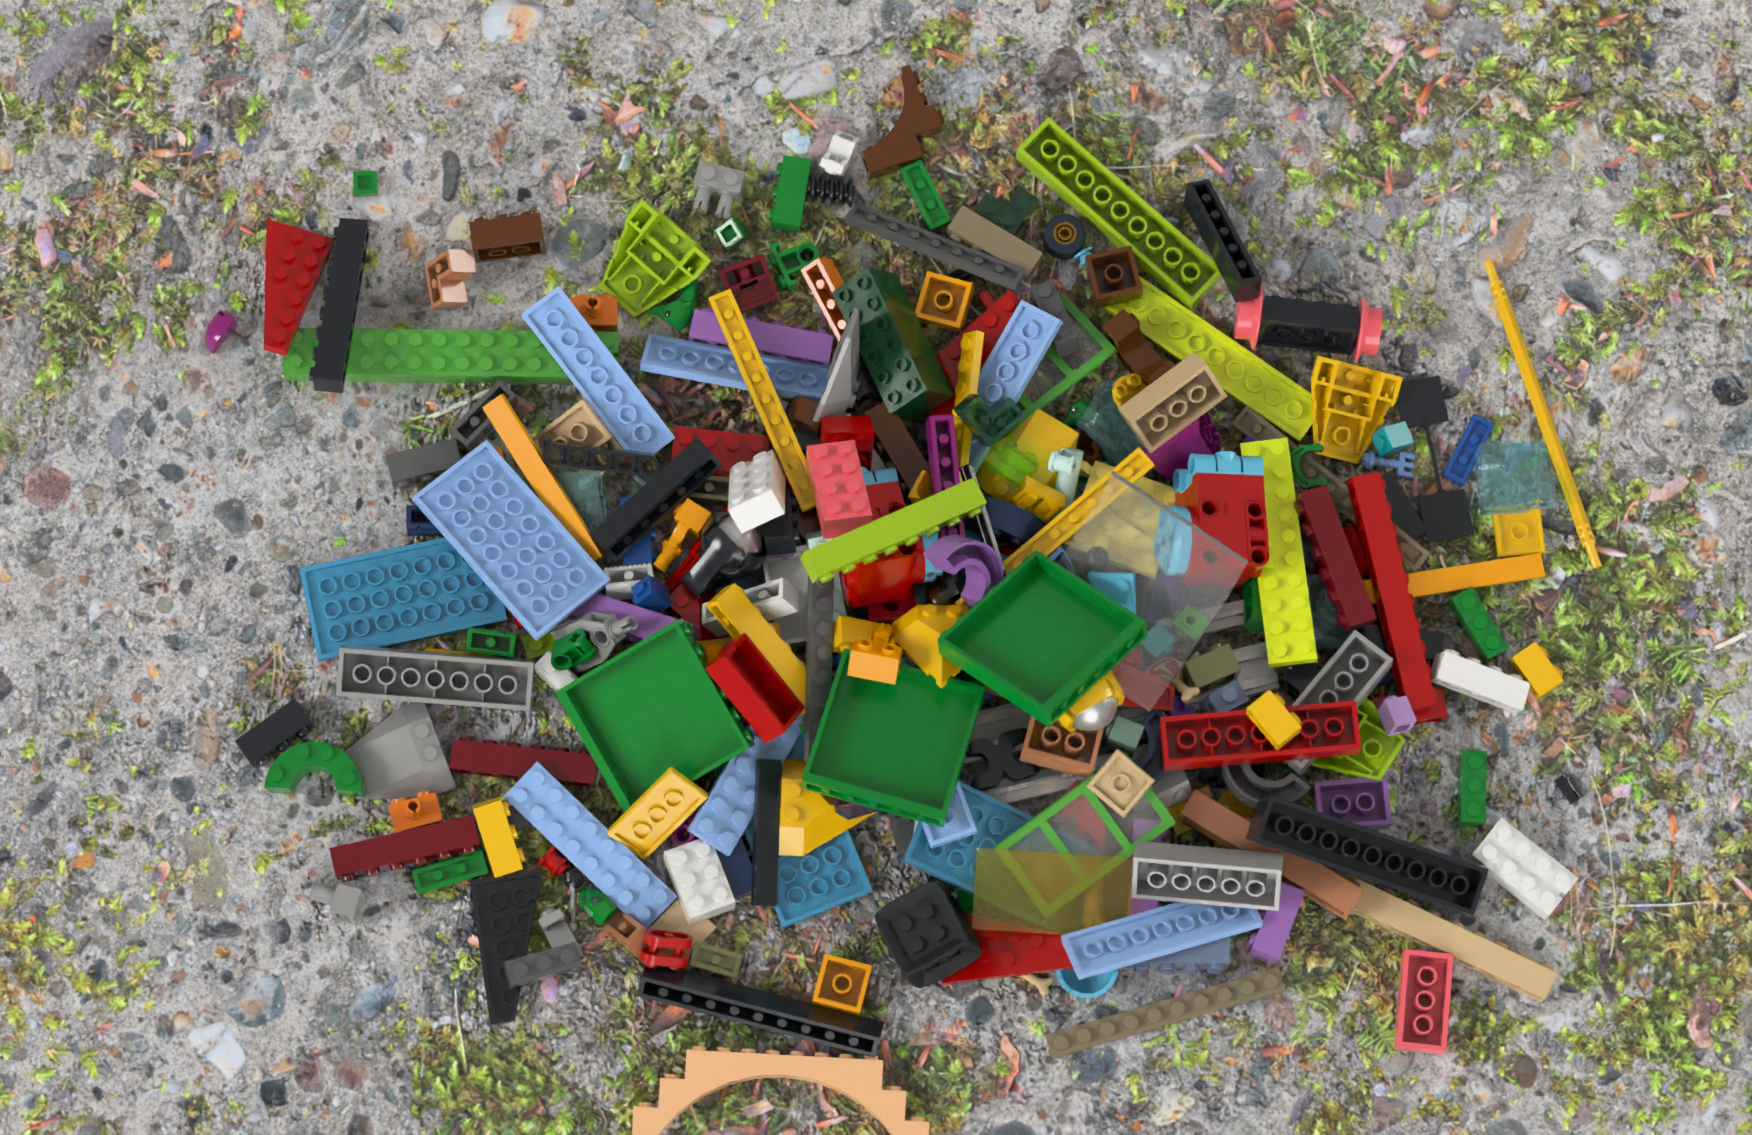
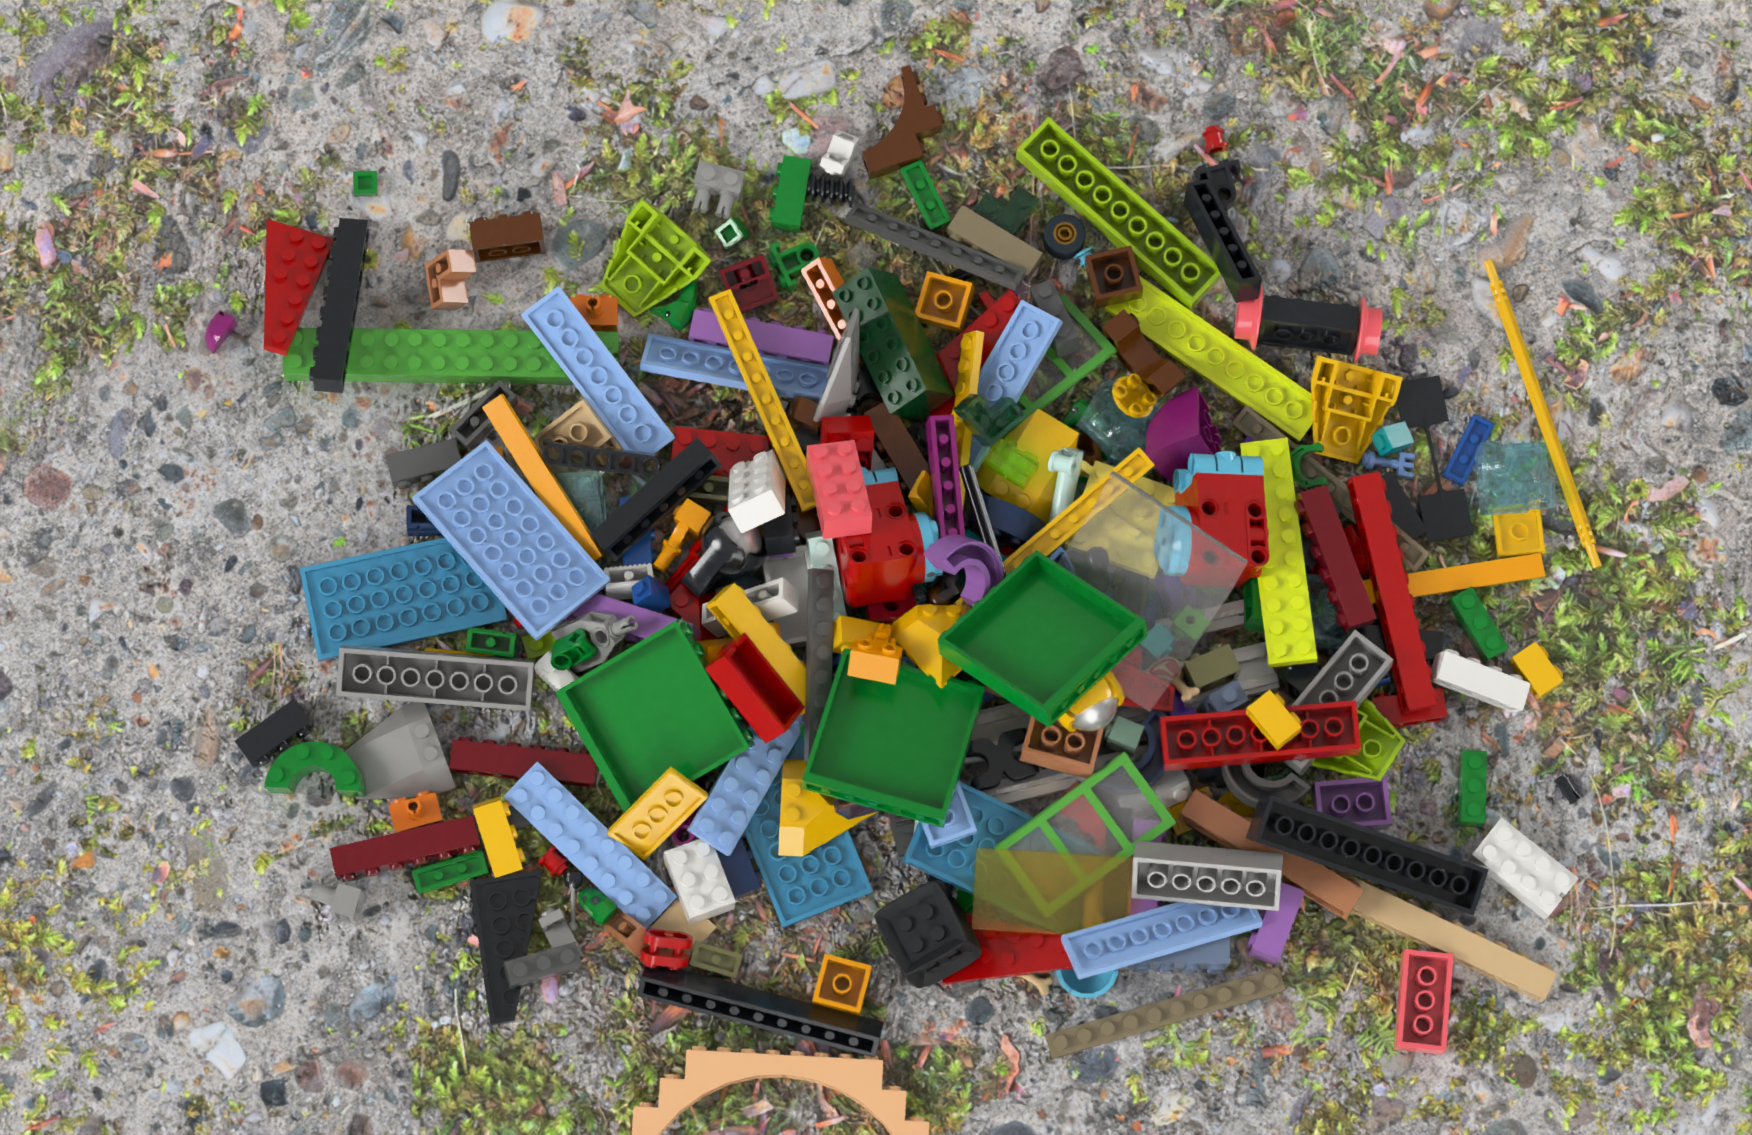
black tile [751,758,782,906] -> none
lime brick [800,477,987,583] -> none
yellow piece [1007,476,1066,523] -> none
tan tile [1086,749,1155,818] -> none
medium azure wing [1087,572,1136,614] -> none
tan brick [1118,351,1227,453] -> none
lavender brick [1377,695,1417,736] -> none
none -> black pin [1192,158,1241,211]
none -> red brick [1202,125,1228,154]

